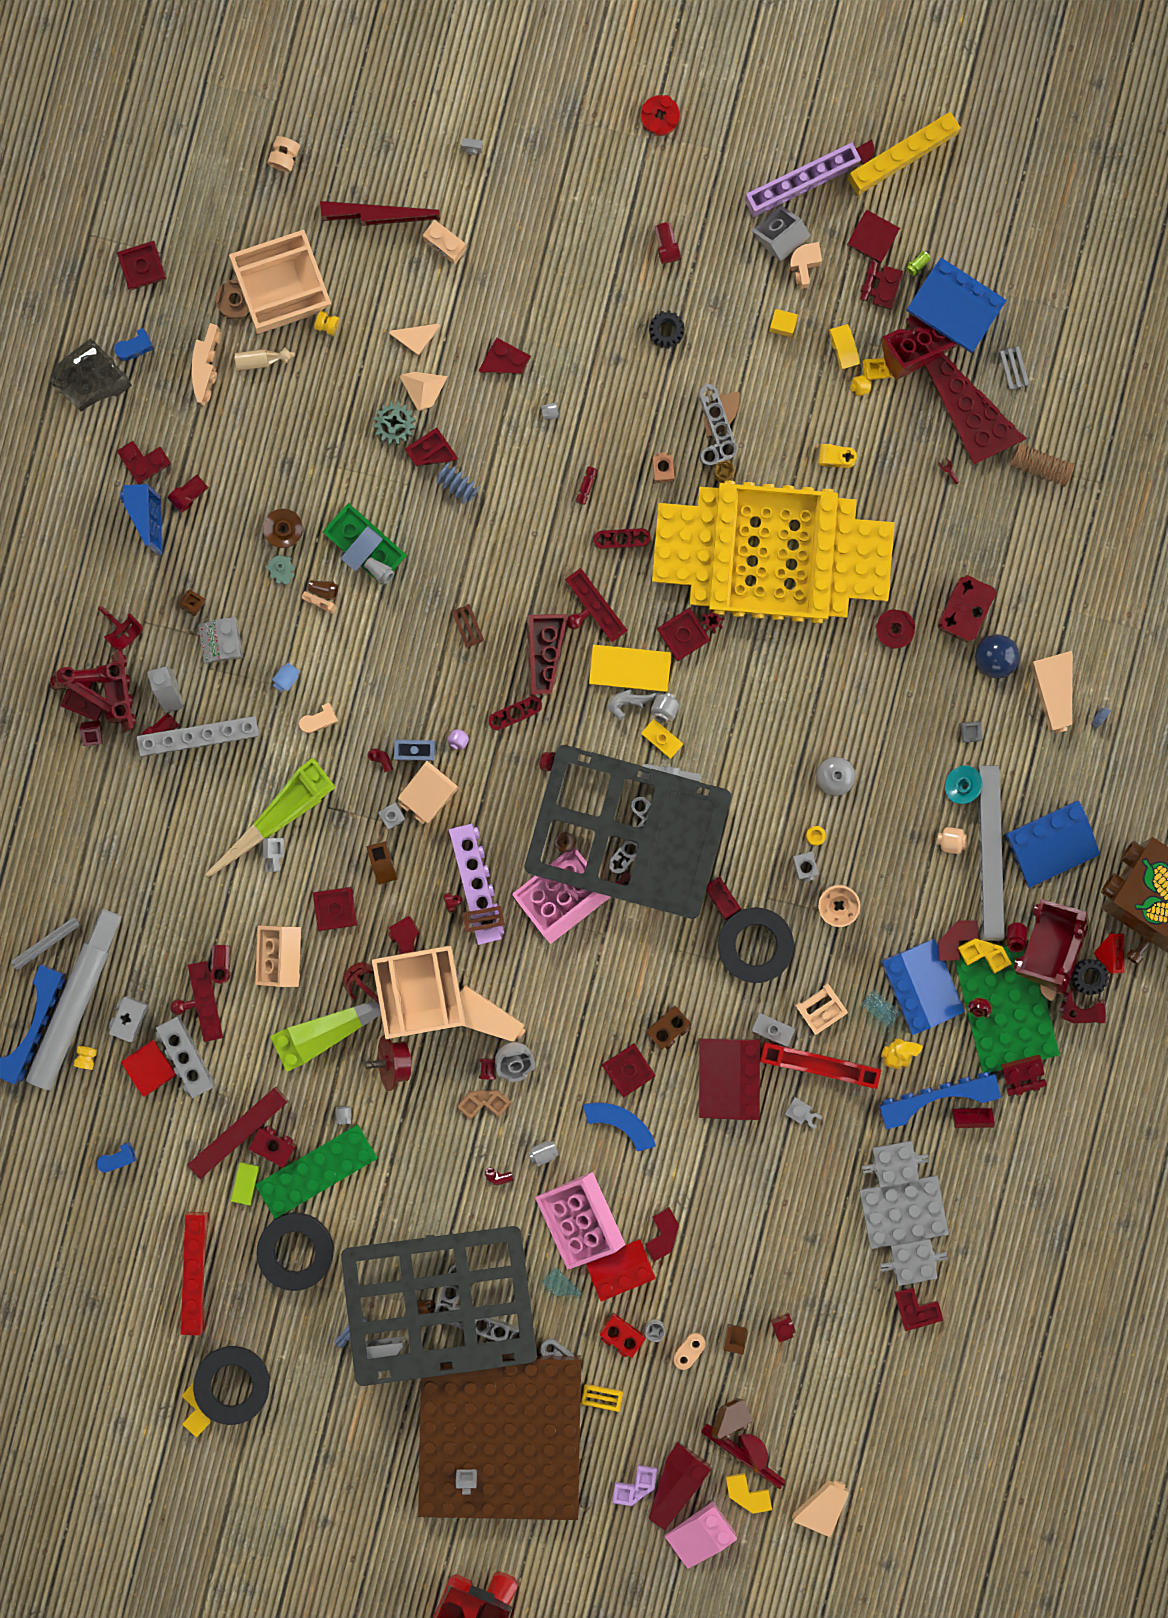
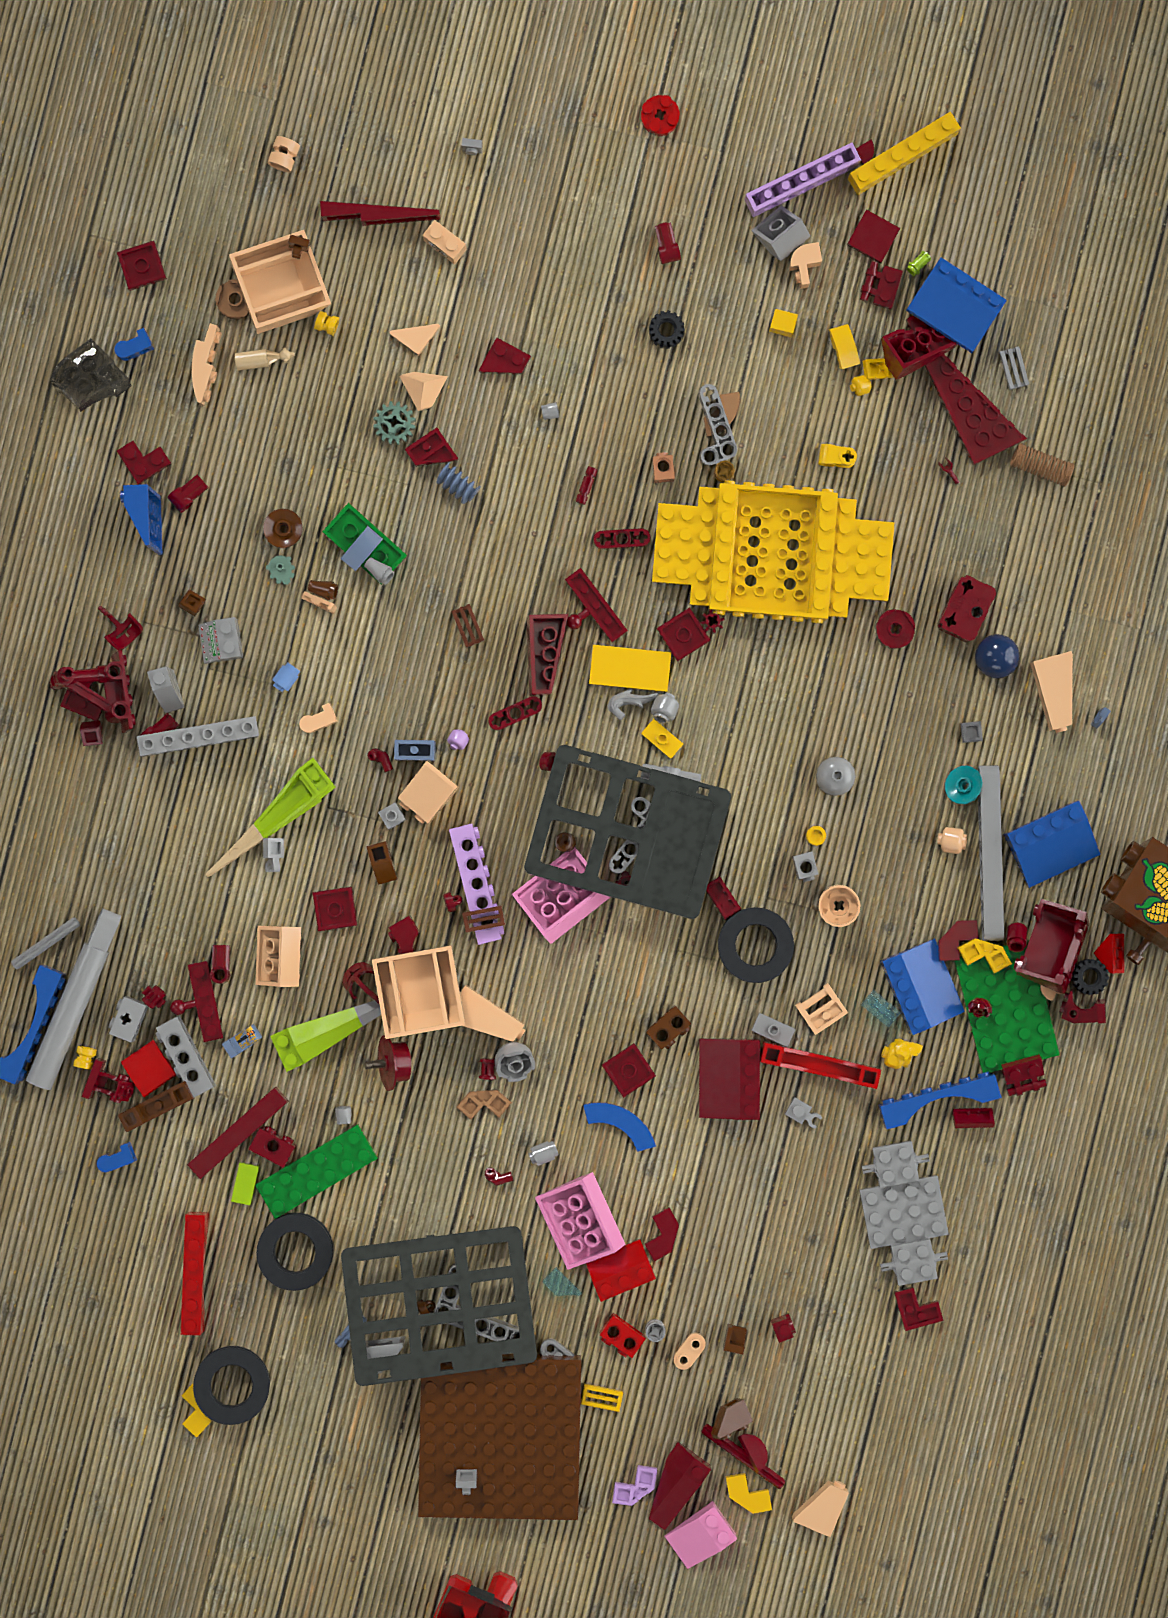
none -> dark red tile [81,1058,135,1104]
none -> reddish brown slope [118,1081,194,1133]
none -> dark red gear [142,985,166,1009]
none -> sand blue leg [222,1024,262,1059]
none -> reddish brown tile [288,234,310,259]

